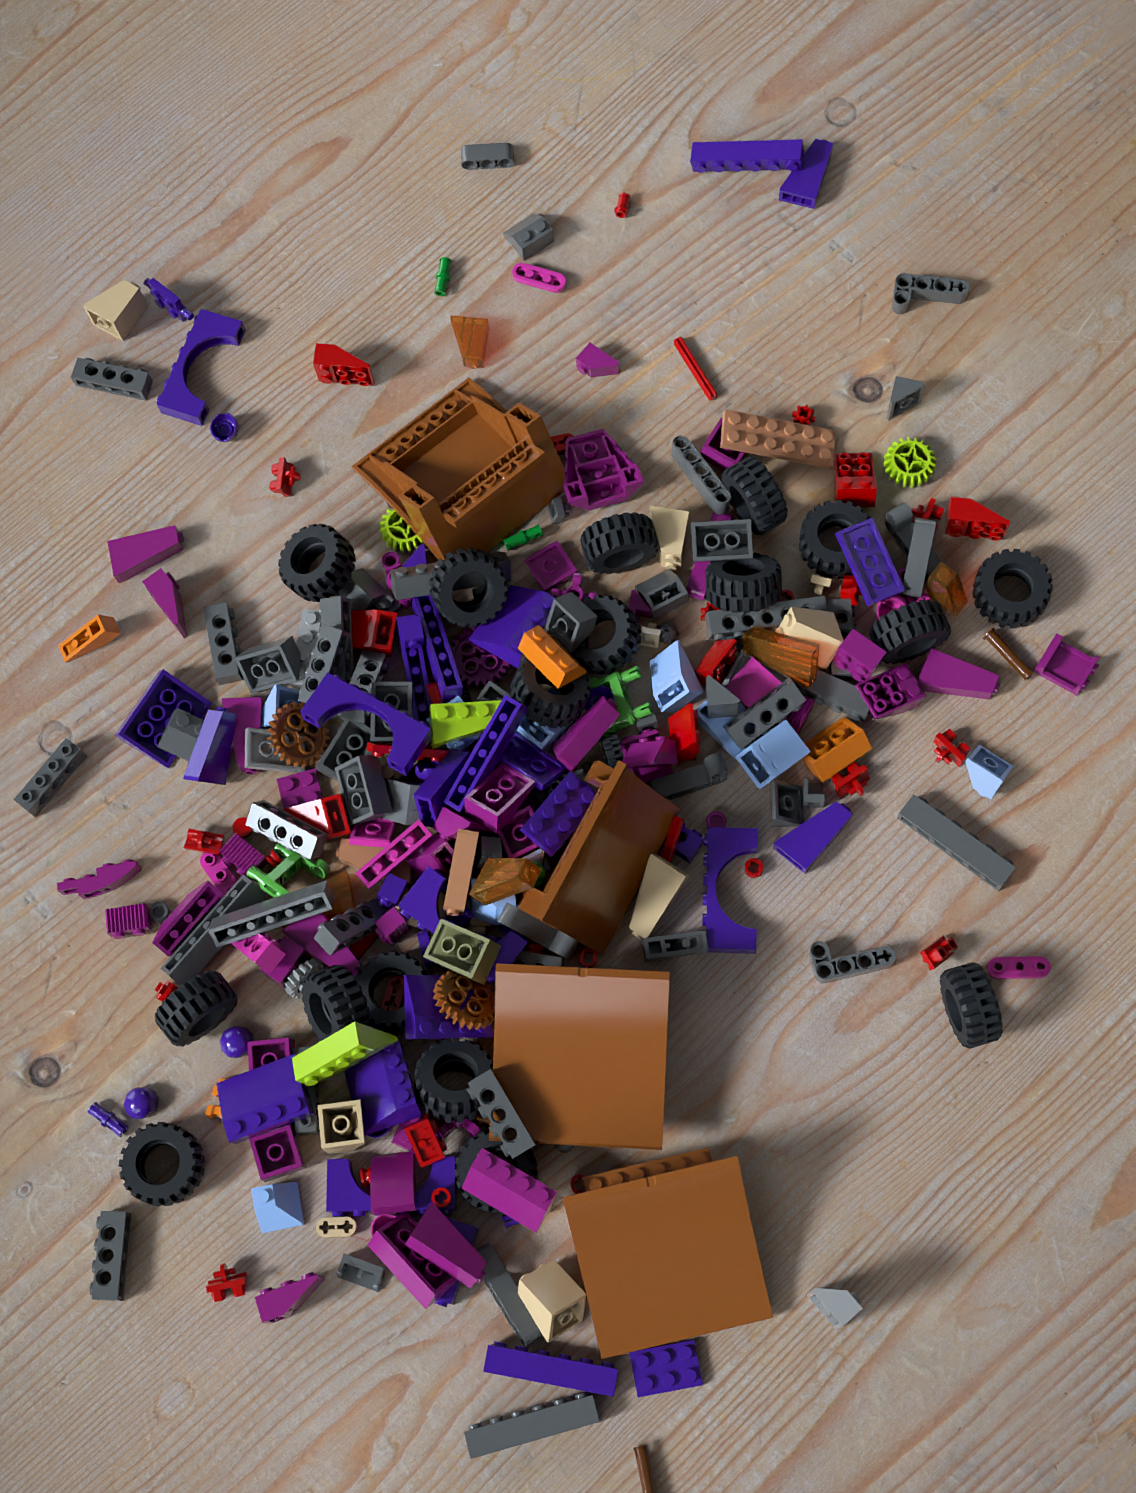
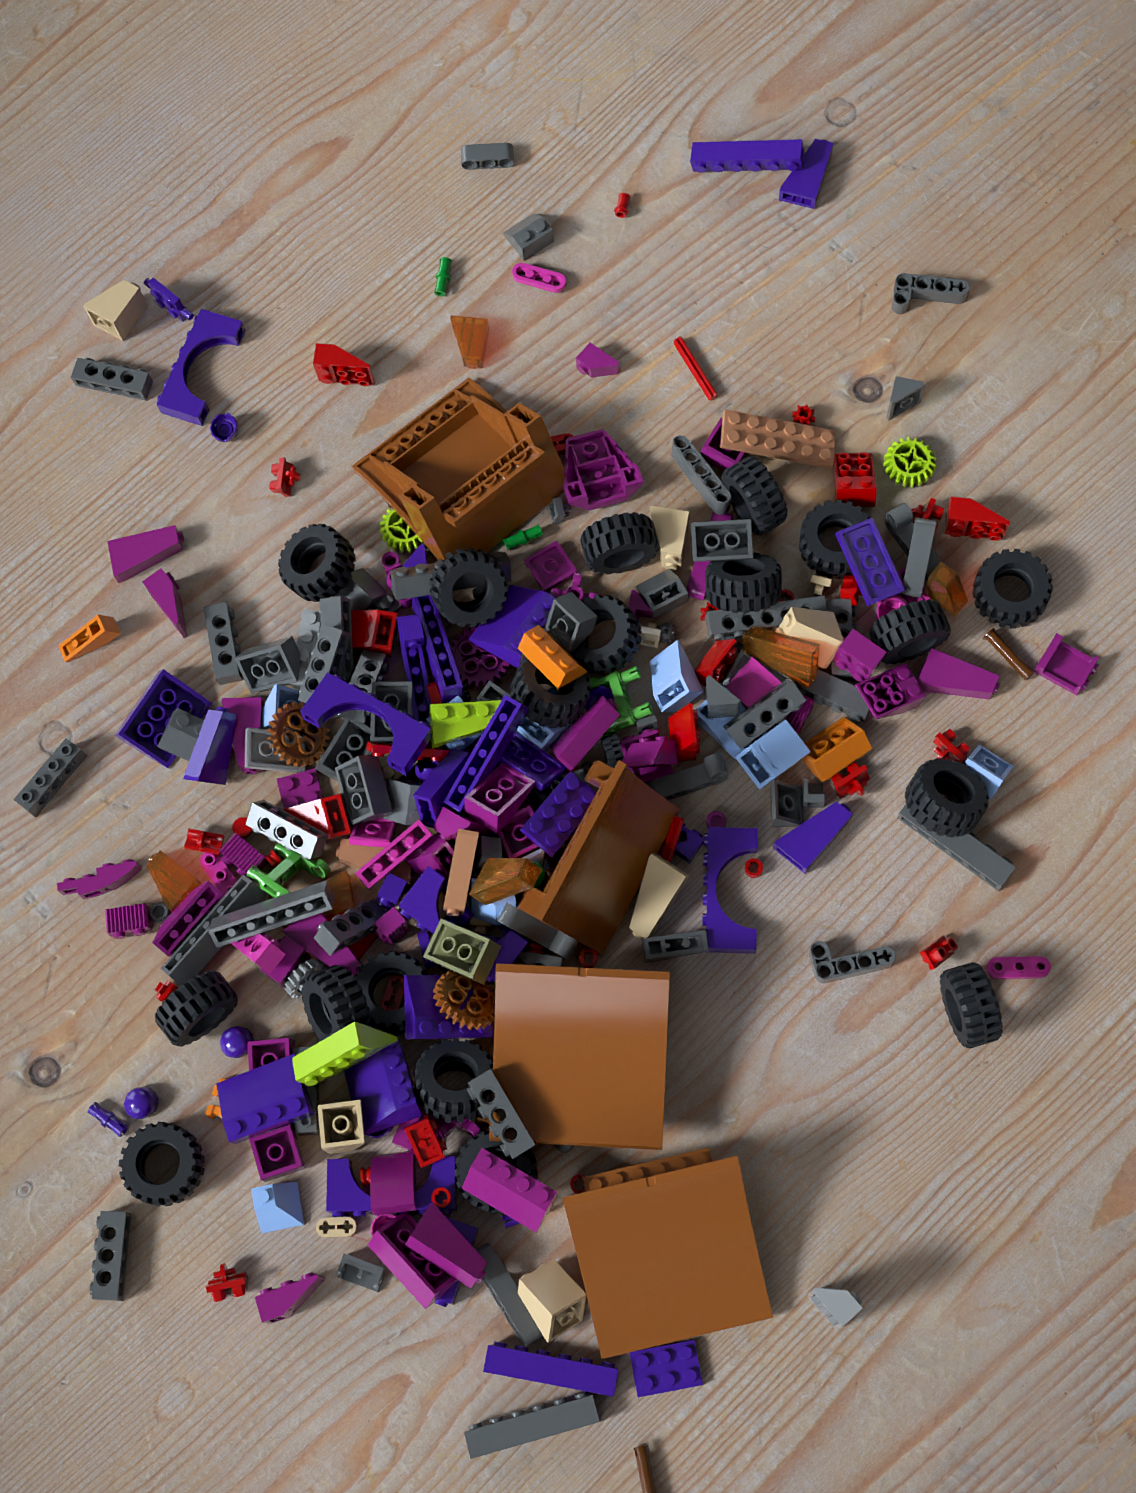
none -> clear orange slope [147,850,201,912]
none -> black tyre [905,758,989,837]

